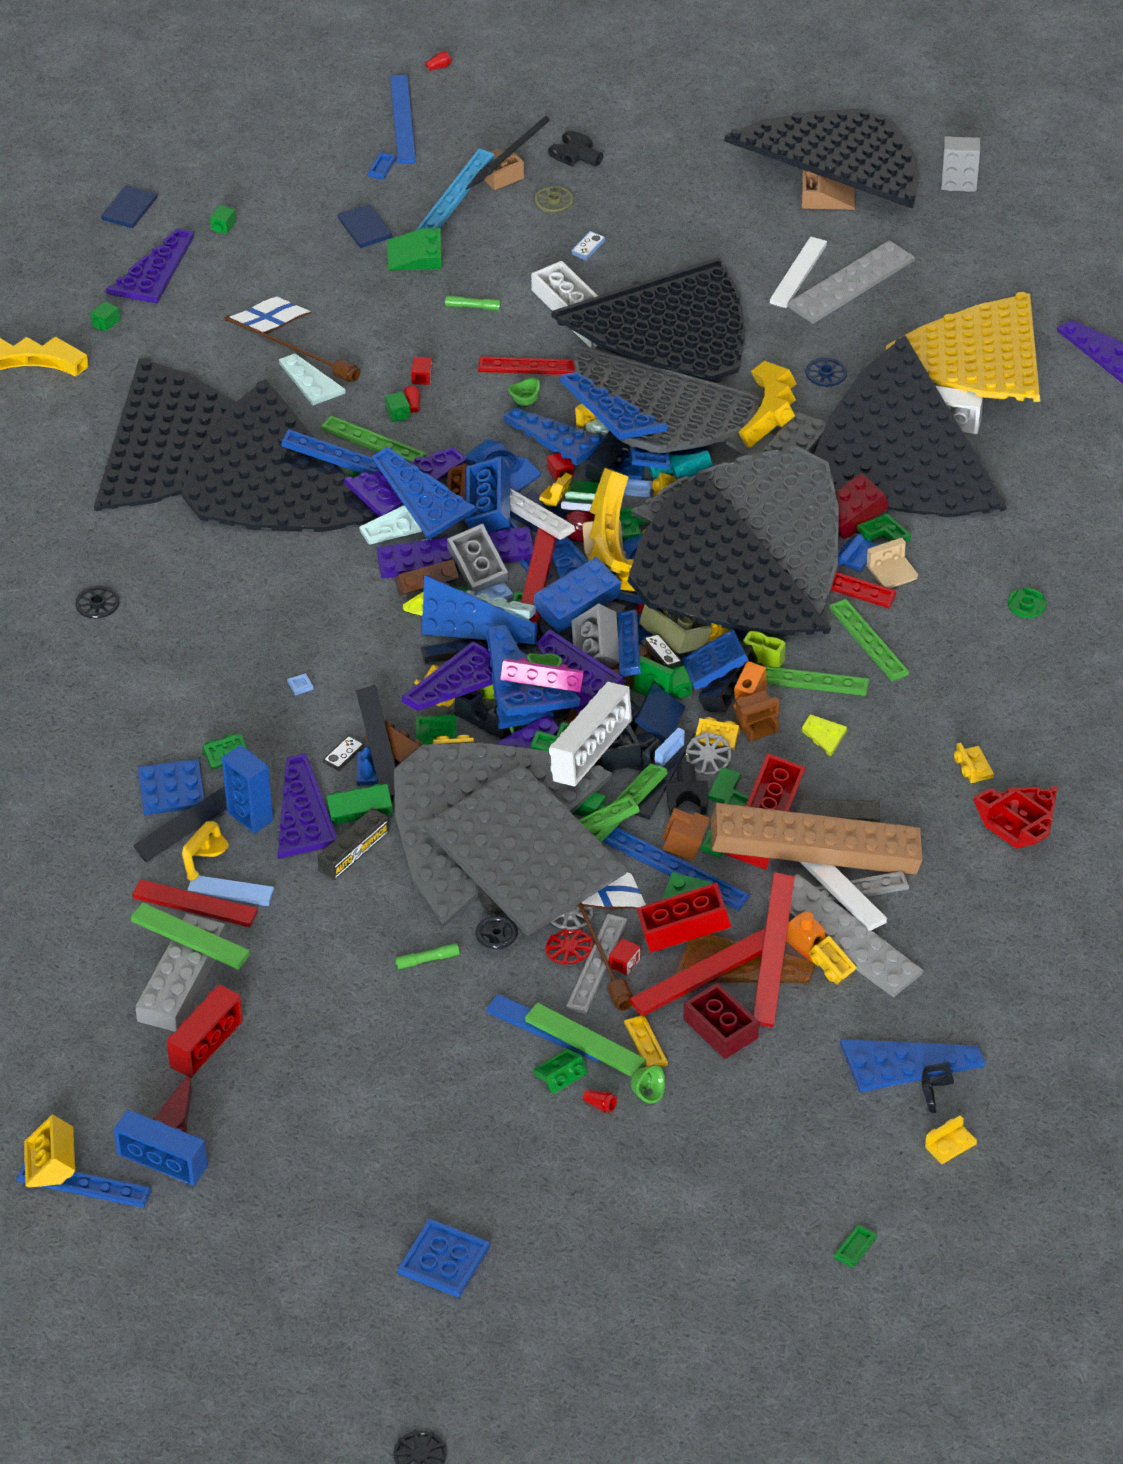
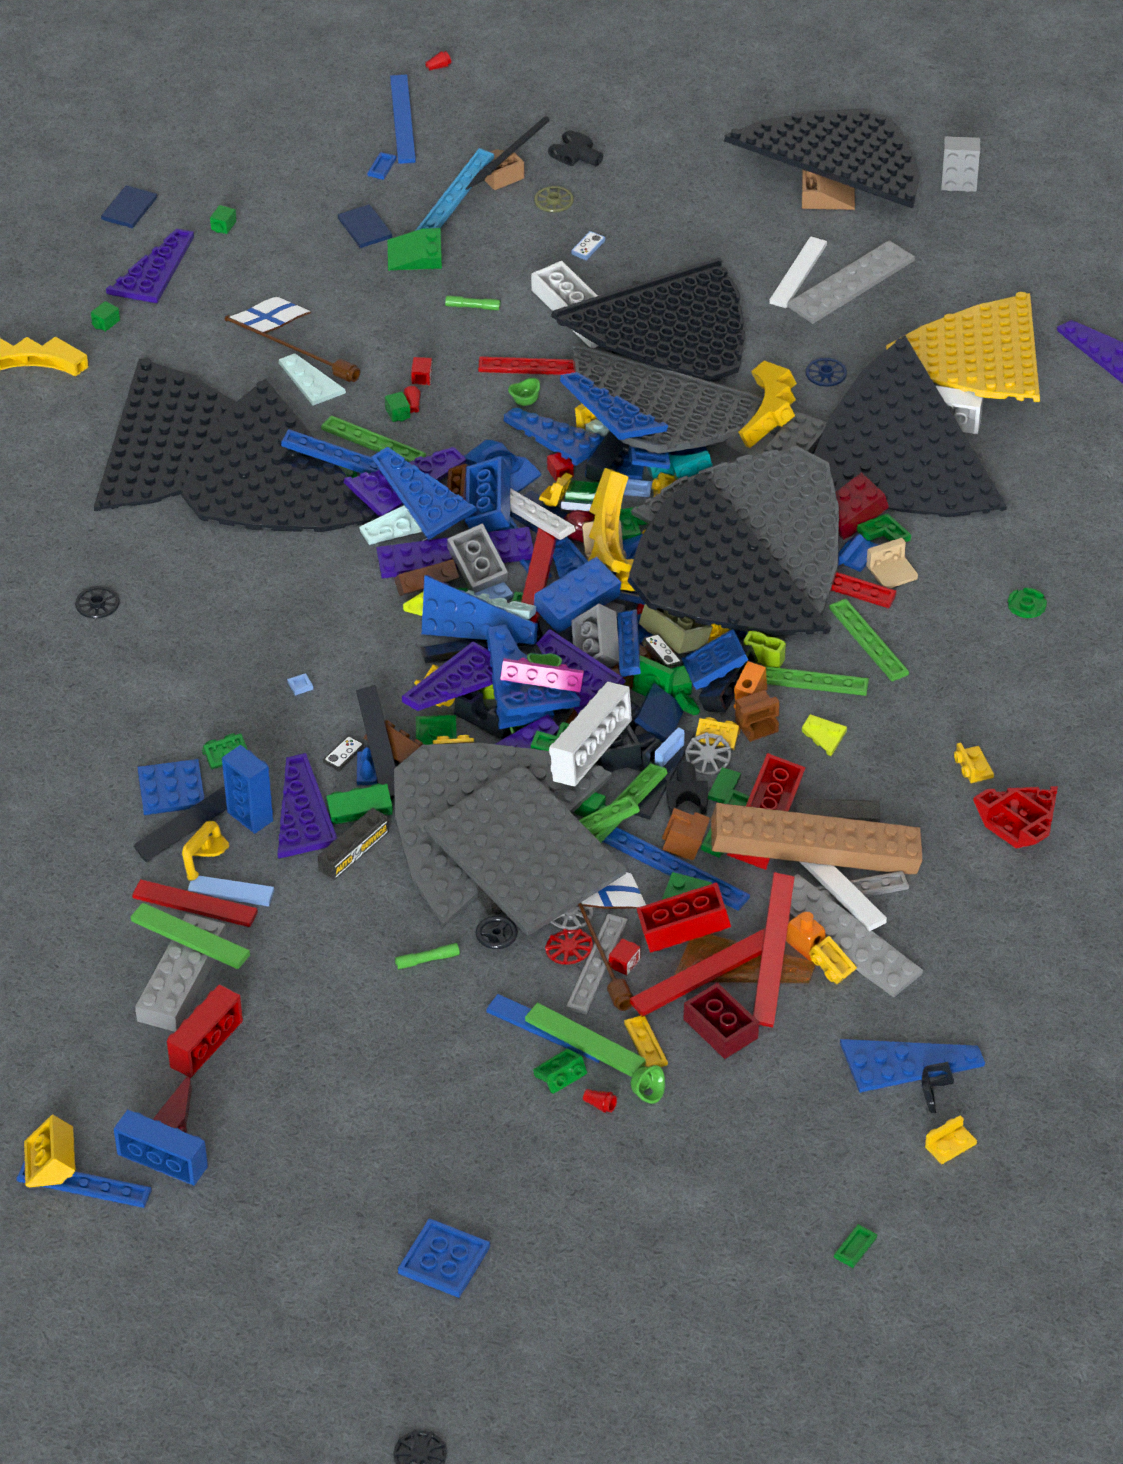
none -> green tile [675,693,701,715]

